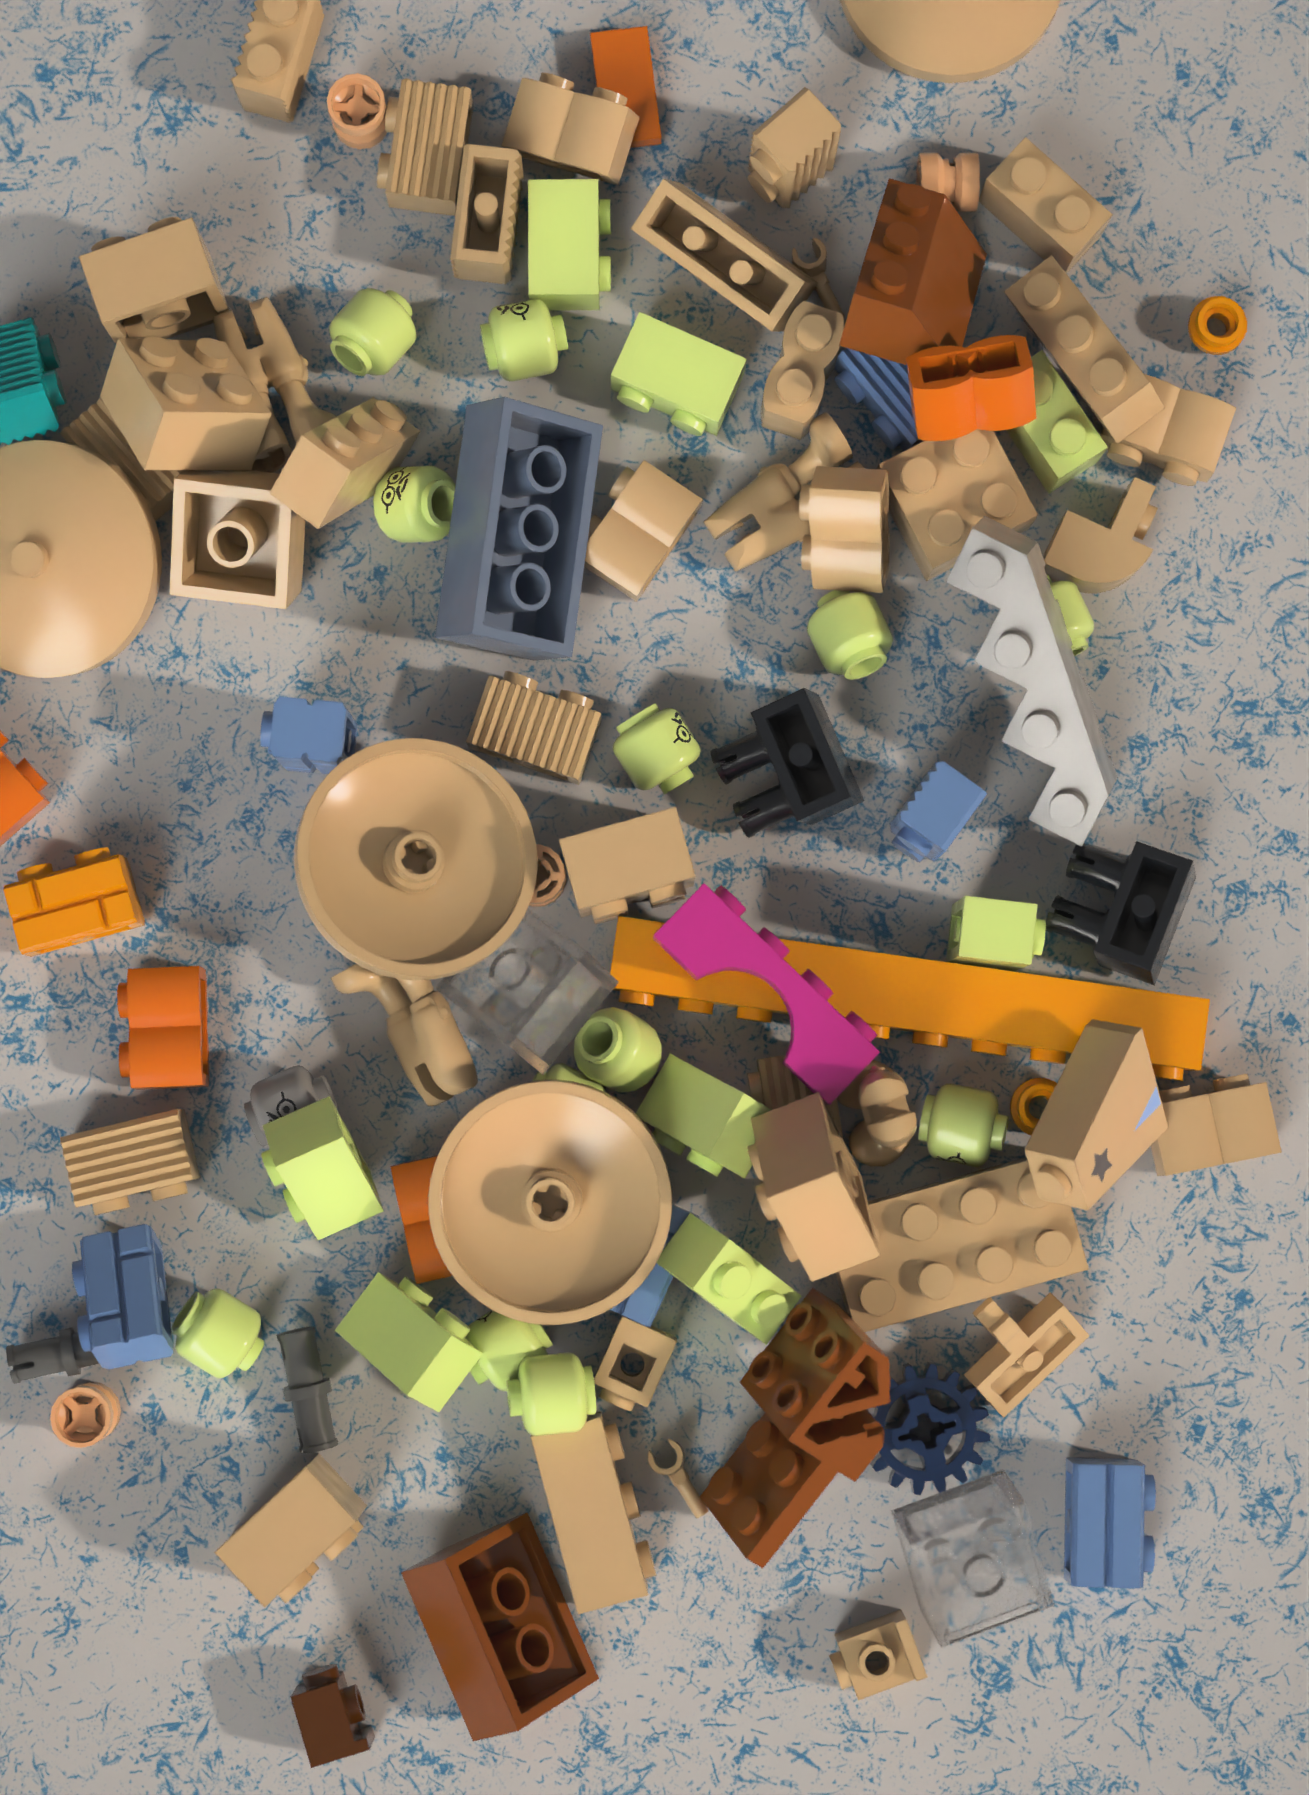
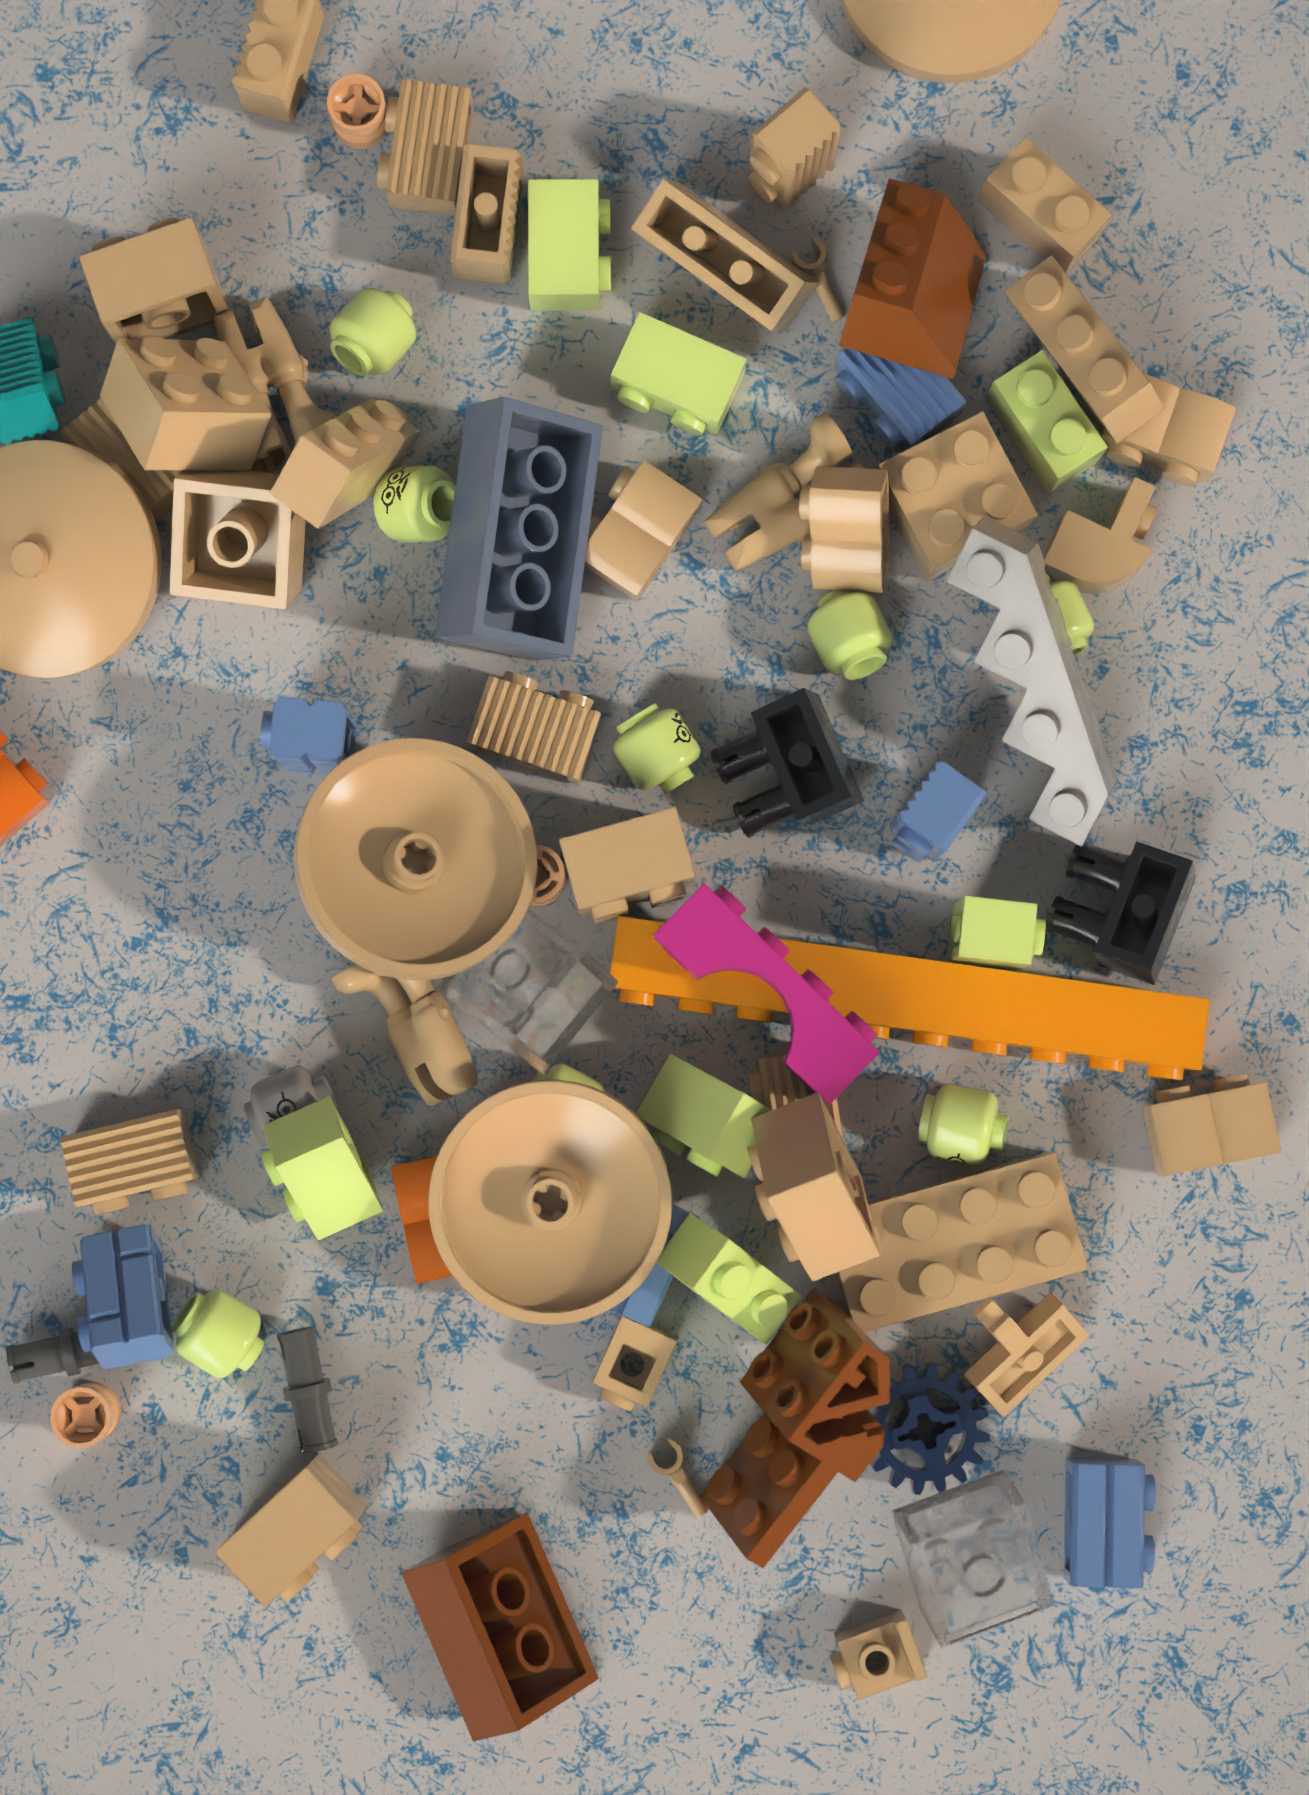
light orange brick [3,847,145,957] -> none
orange brick [117,966,209,1090] -> none
reddish brown brick [290,1664,375,1768] -> none
yellowish green brick [335,1272,483,1412] -> none
yellowish green head [465,1310,553,1391] -> none
yellowish green head [480,299,568,381] -> none
tan brick [501,72,640,185] -> none
yellowish green head [507,1352,596,1436] -> none
tan brick [531,1412,657,1615] -> none
yellowish green head [574,1007,662,1093] -> none
orange tile [590,26,662,148] -> none
tan brick [761,301,844,440] -> none
tan piece [837,1060,917,1167] -> none
orange brick [906,335,1036,441] -> none
light nougat wheel [916,153,980,212] -> none
light orange plate [1010,1078,1057,1136] -> none
tan slope [1024,1019,1168,1211] -> none
light orange plate [1188,296,1247,355] -> none

